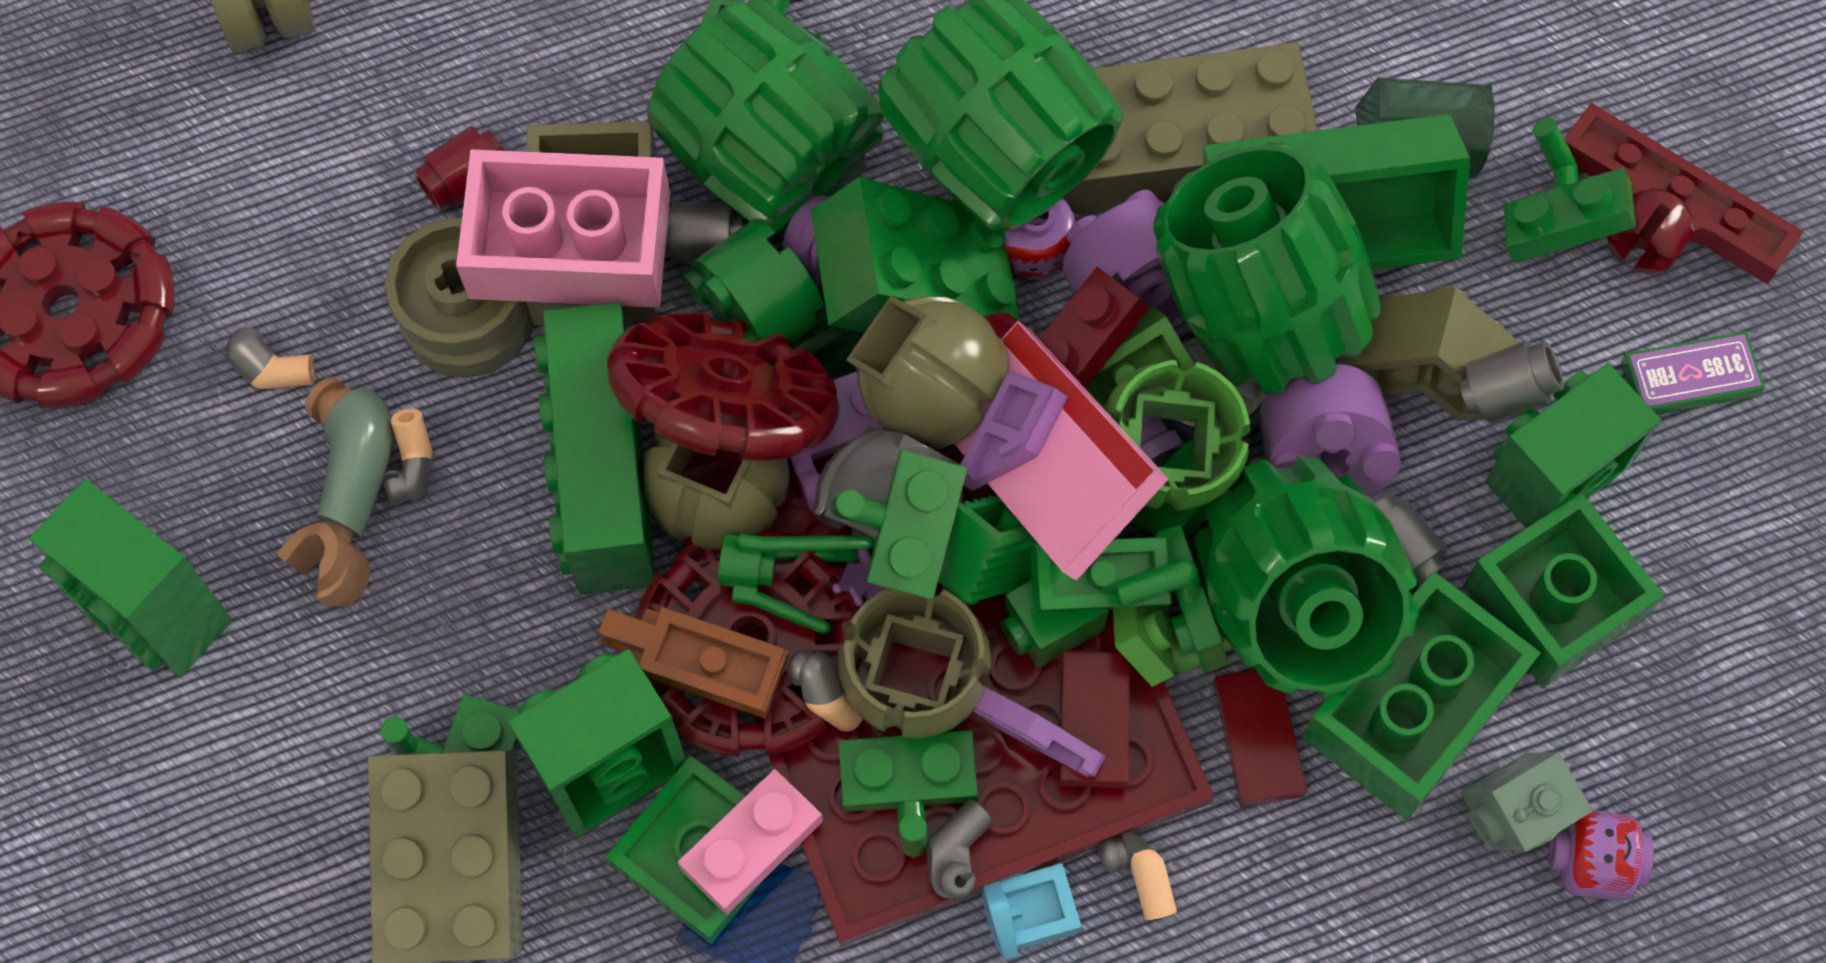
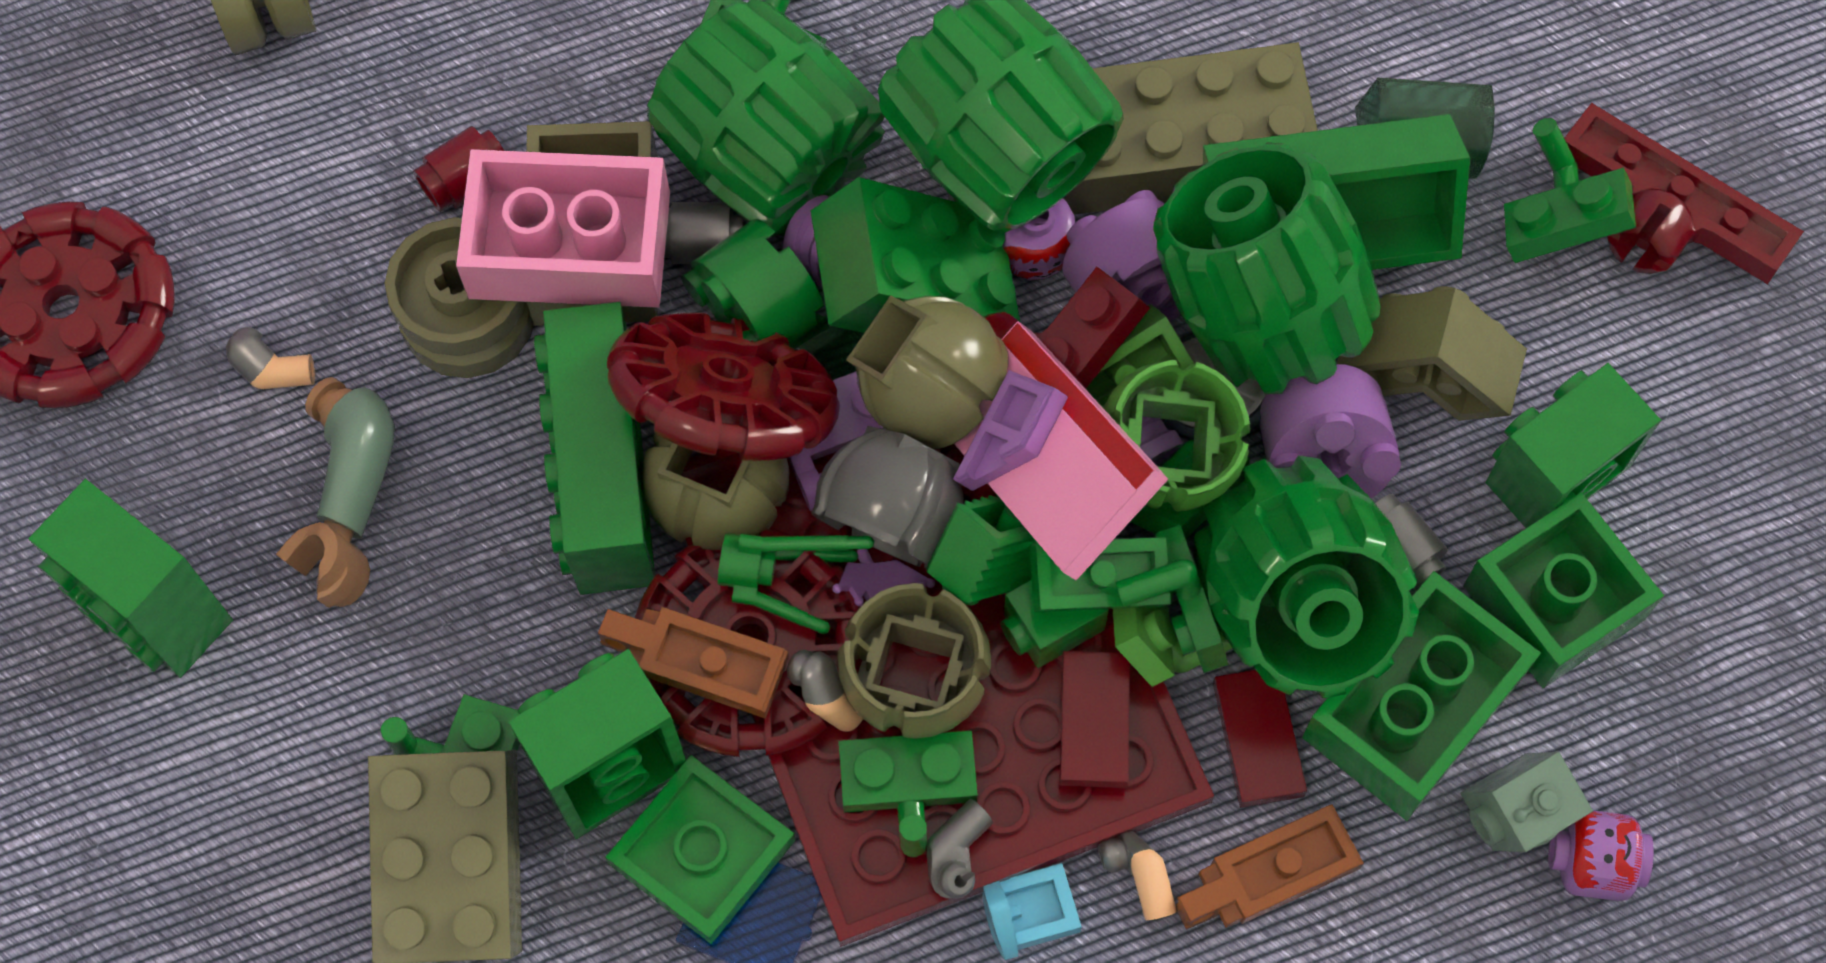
arm [383,408,433,505] -> none
bright pink plate [677,769,823,916] -> none
green plate [830,450,968,600] -> none
medium lavender tile [973,686,1106,778] -> none
flat silver brick [1460,340,1564,423] -> none
tile [1621,331,1765,415] -> none
none -> dark orange hinge [1175,804,1364,930]

